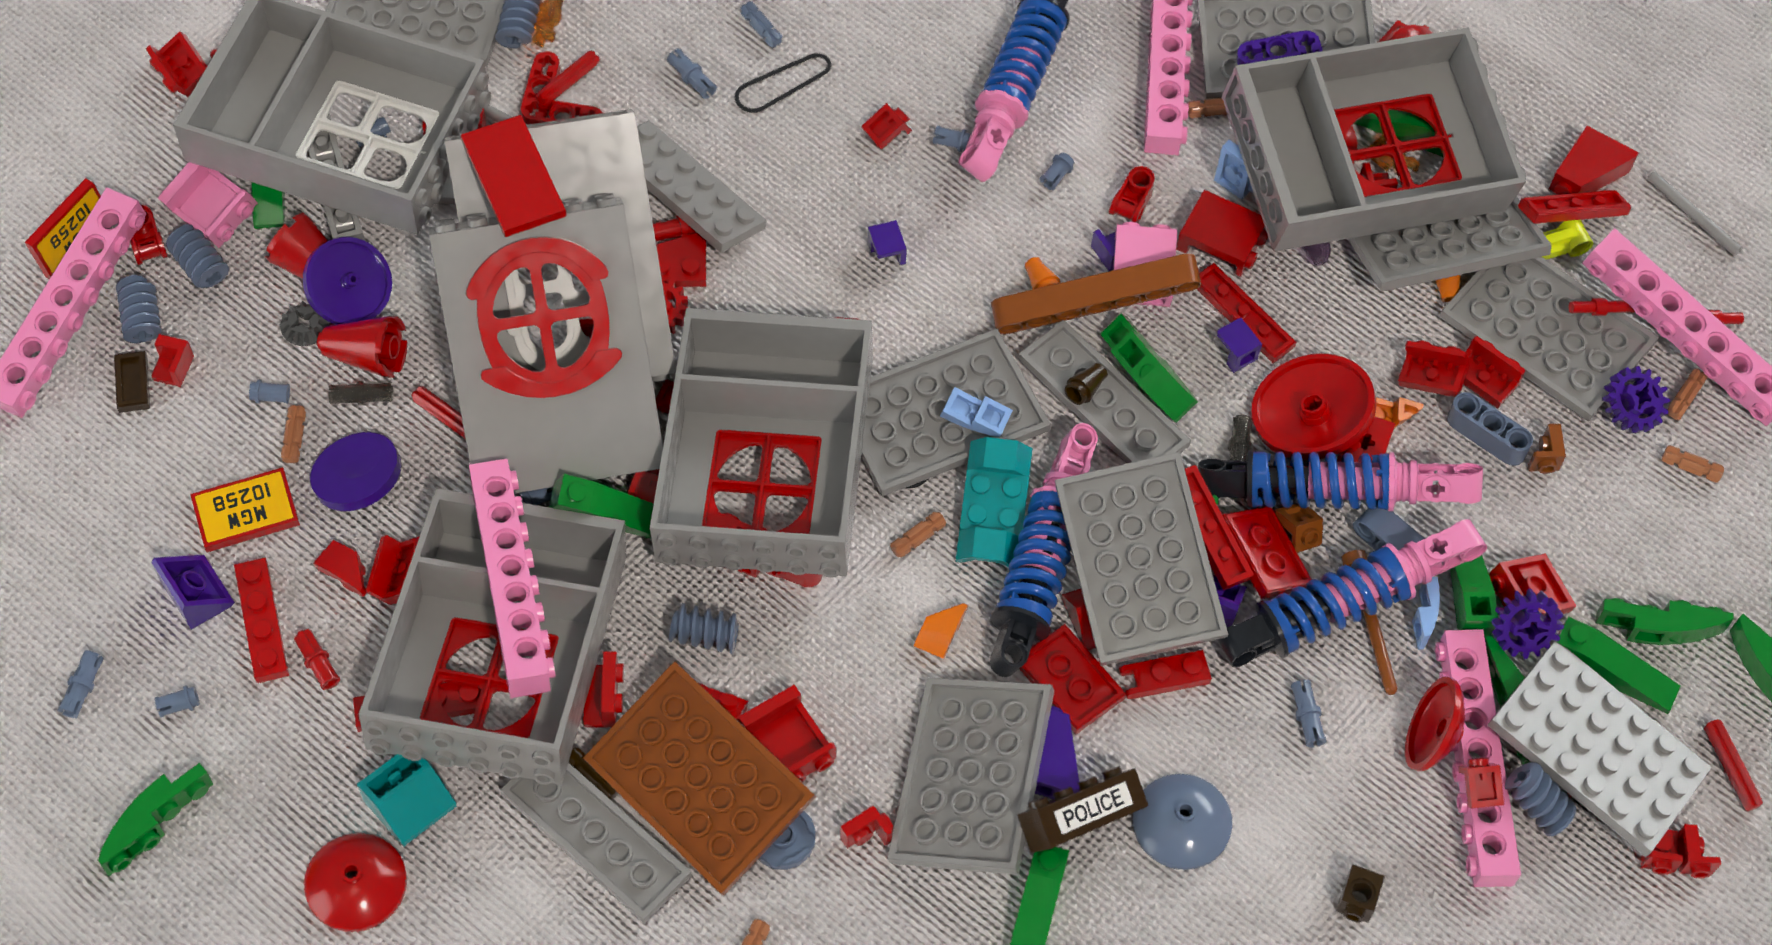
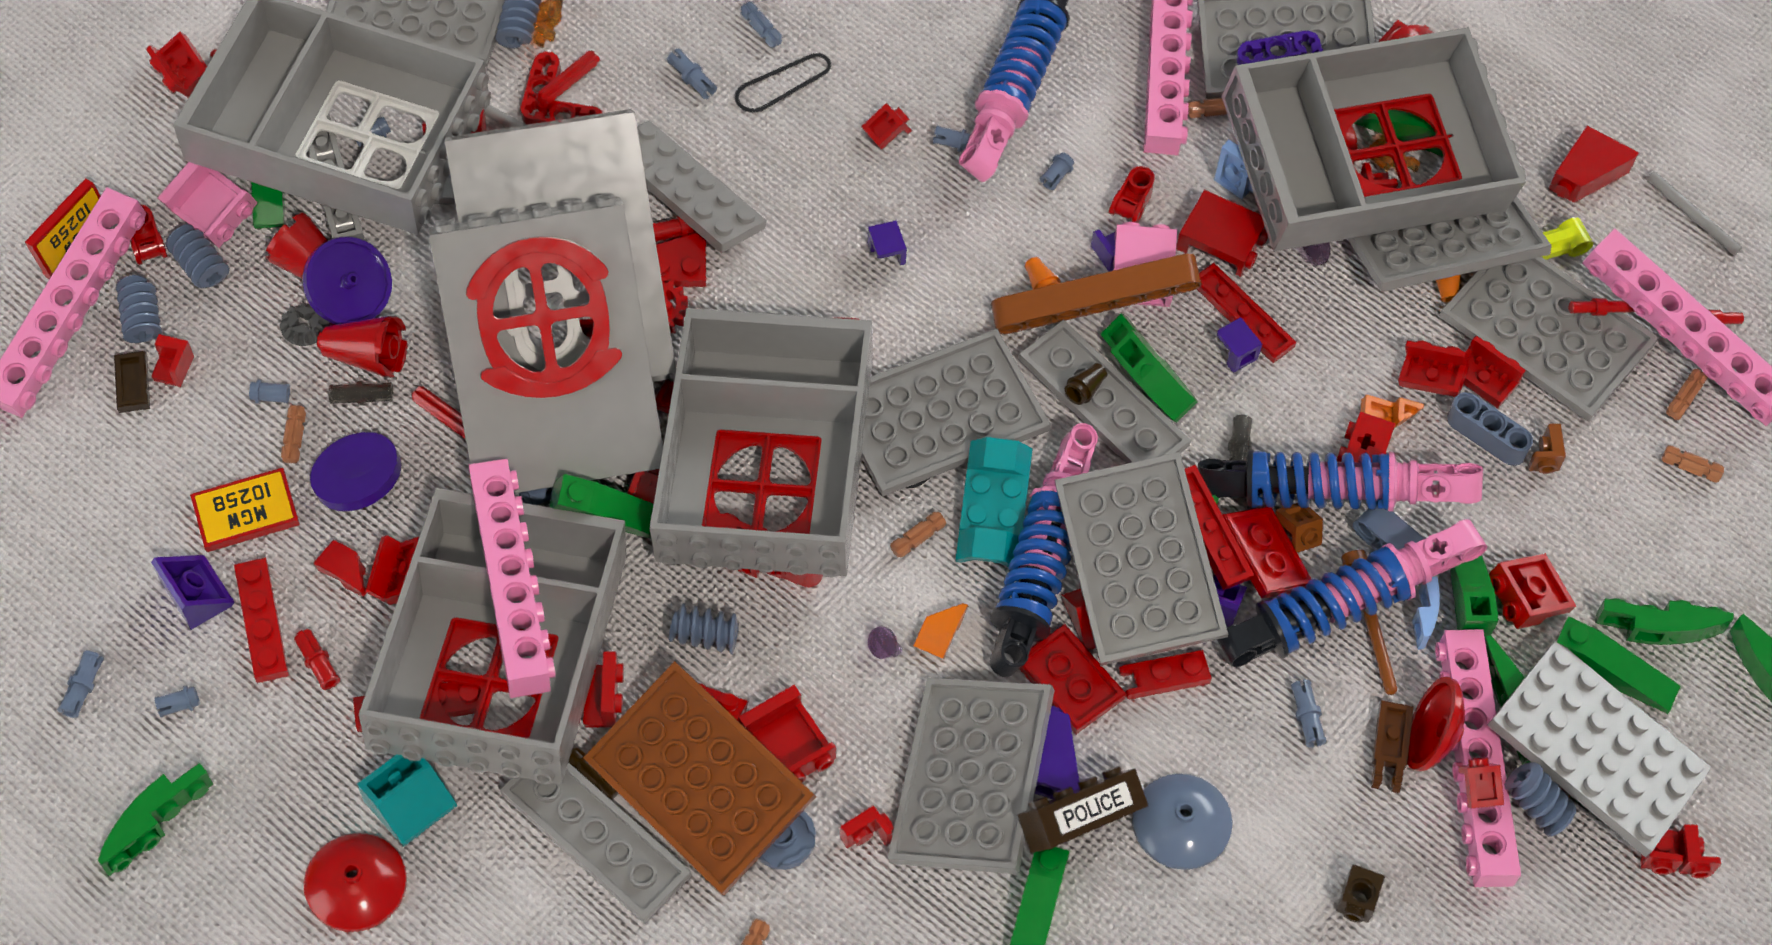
red tile [461,115,567,238] -> none
light blue slope [940,387,1013,437] -> none
red dish [1251,354,1377,460] -> none
dark purple gear [1491,589,1564,659] -> none
red tile [1518,190,1632,224] -> none
dark purple gear [1602,366,1670,434] -> none
red axle [1704,719,1763,811] -> none
none -> clear purple plate [868,625,903,659]
none -> reddish brown hinge [1371,700,1414,793]

